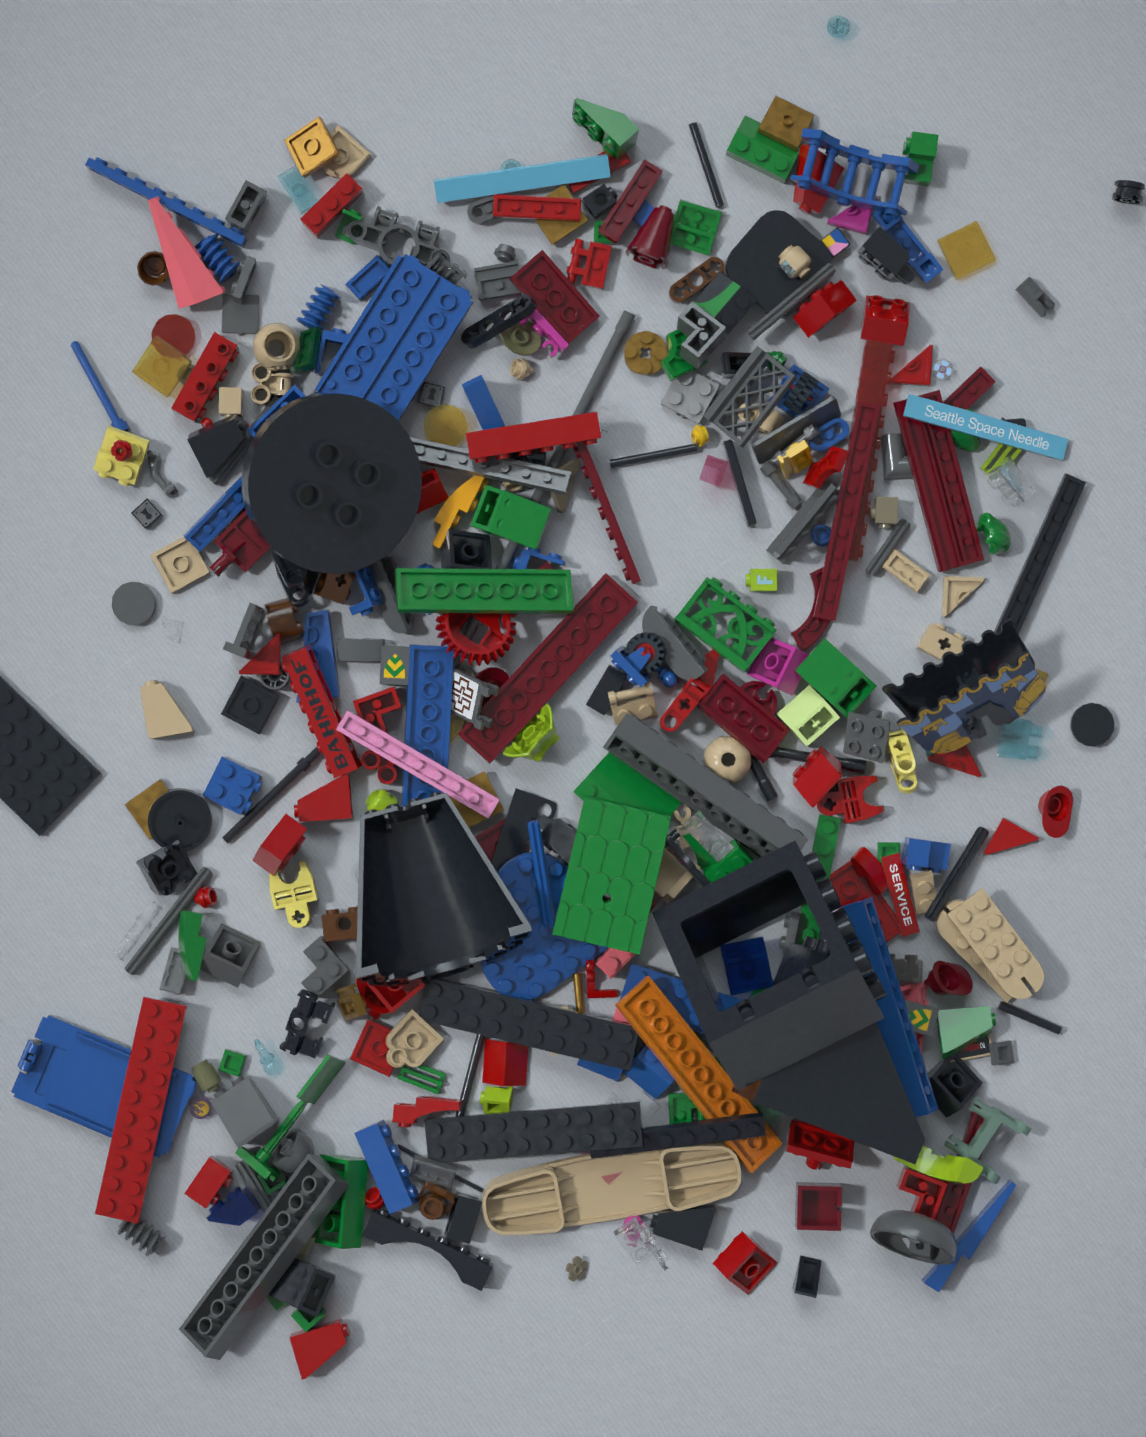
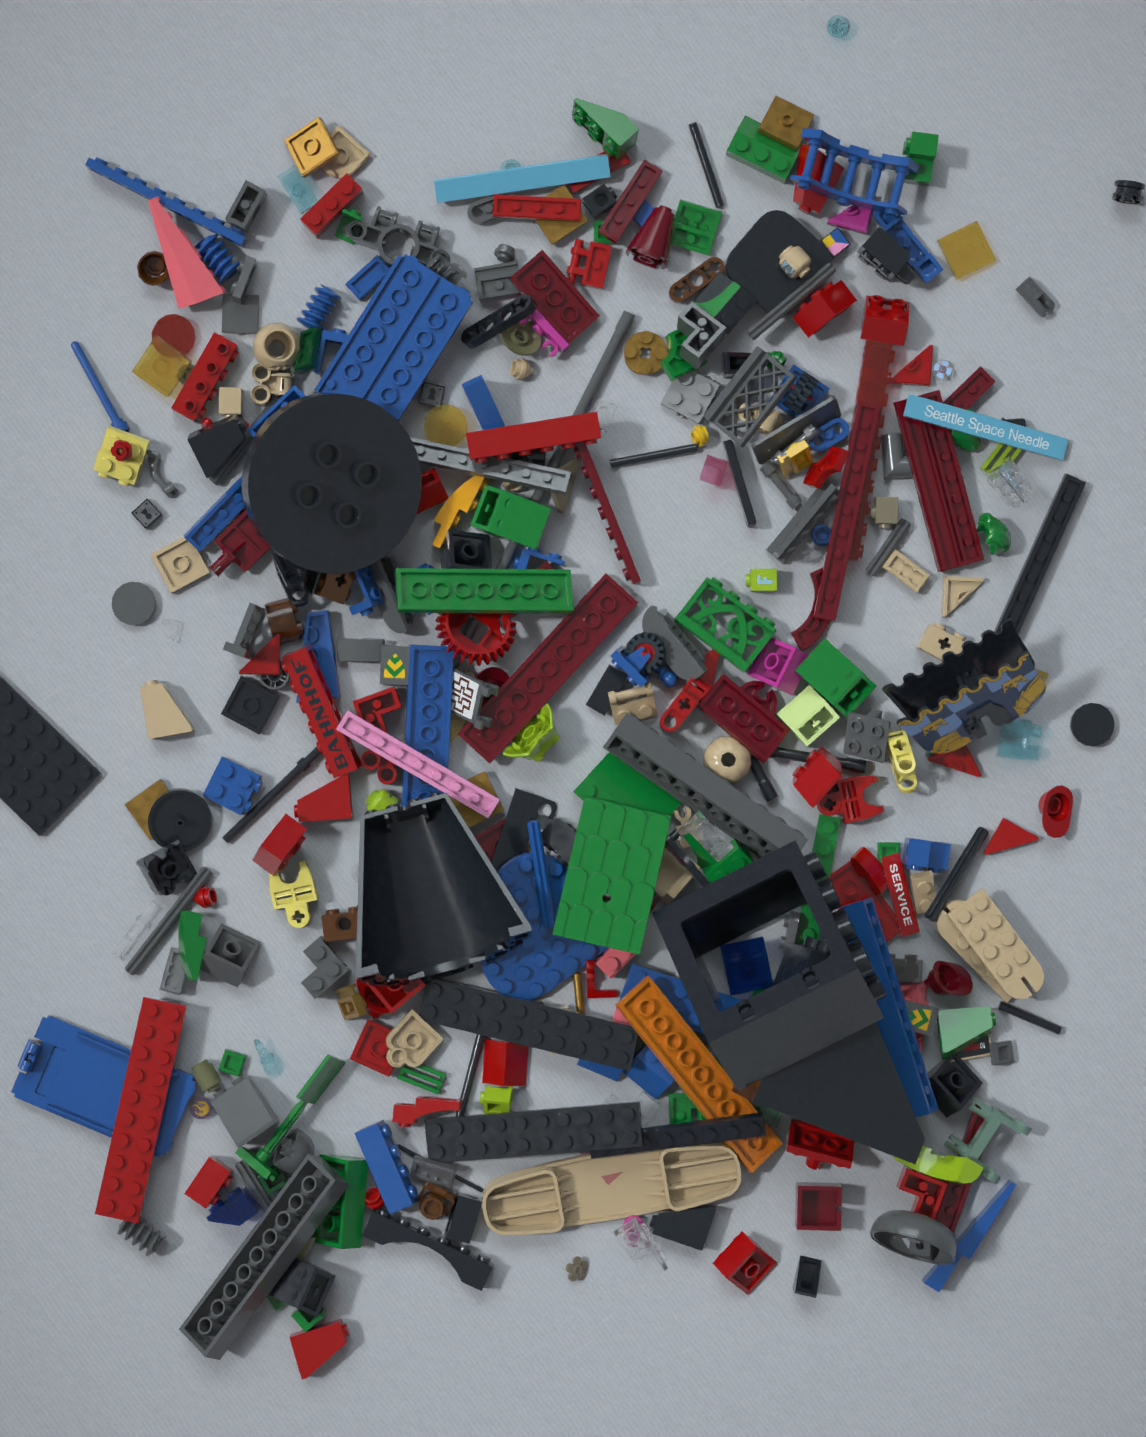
black piece [279,989,336,1059] -> none

